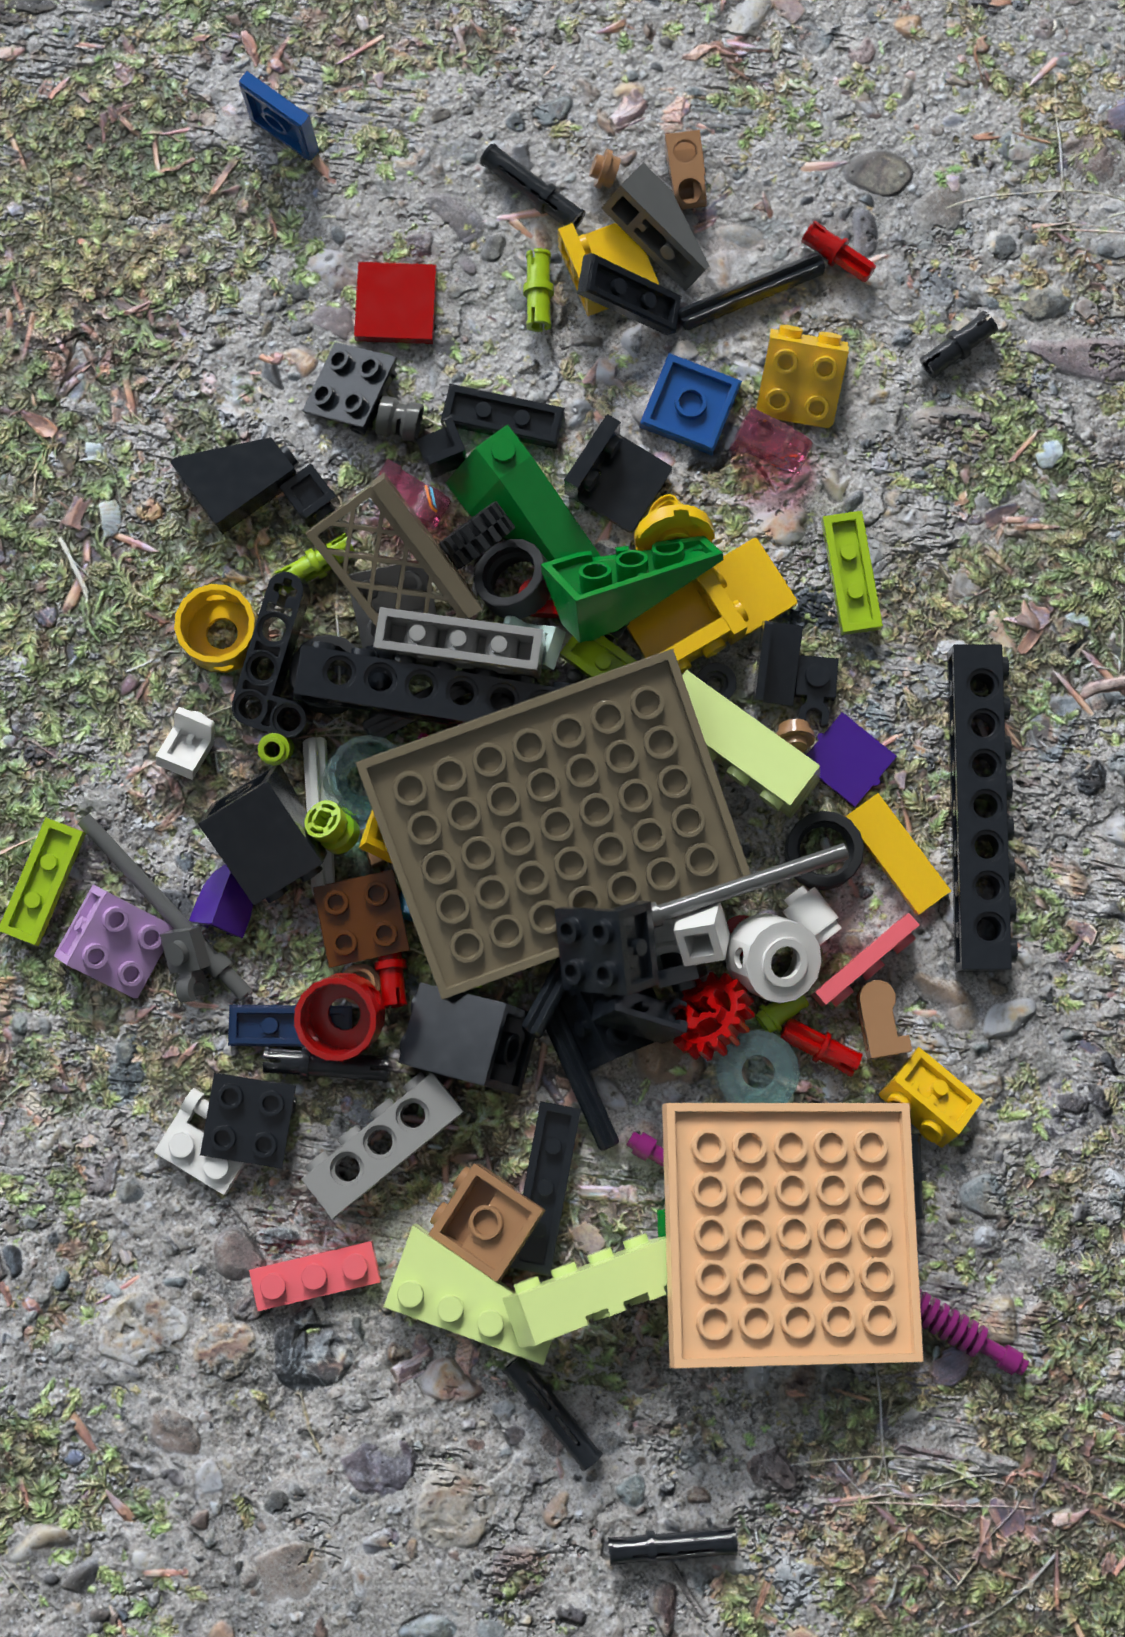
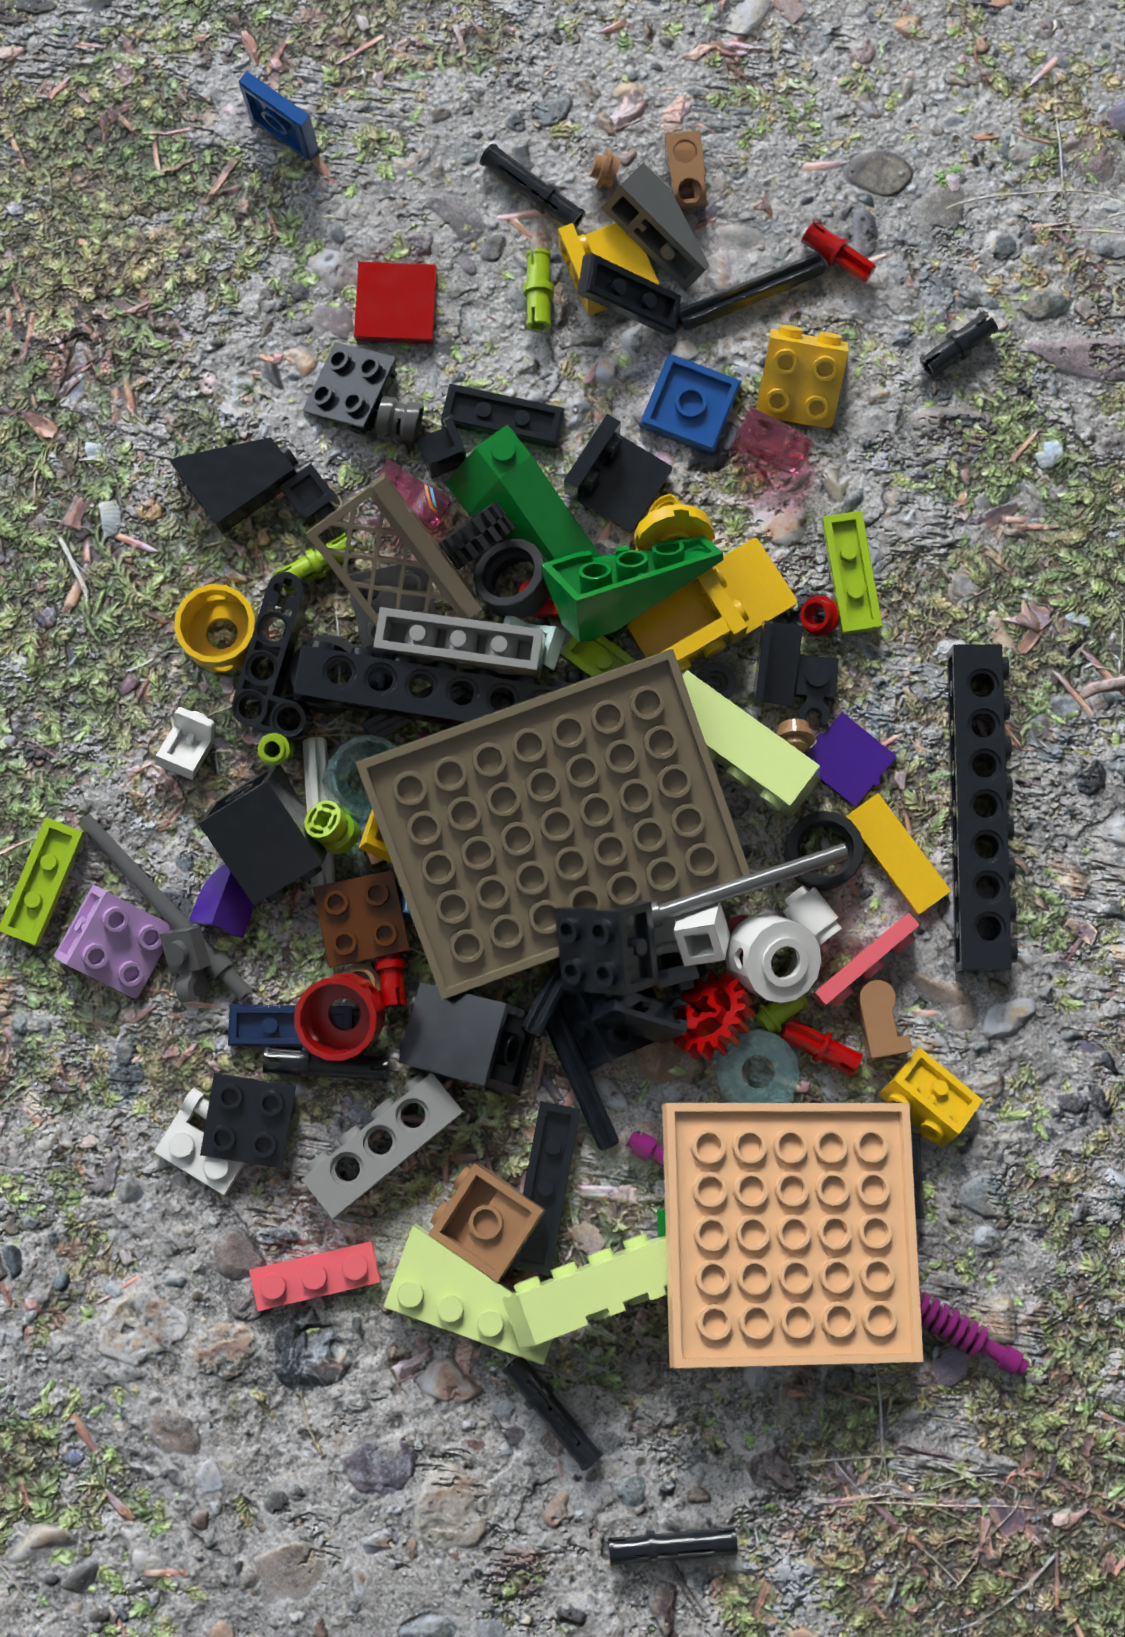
none -> red plate [800,595,840,636]

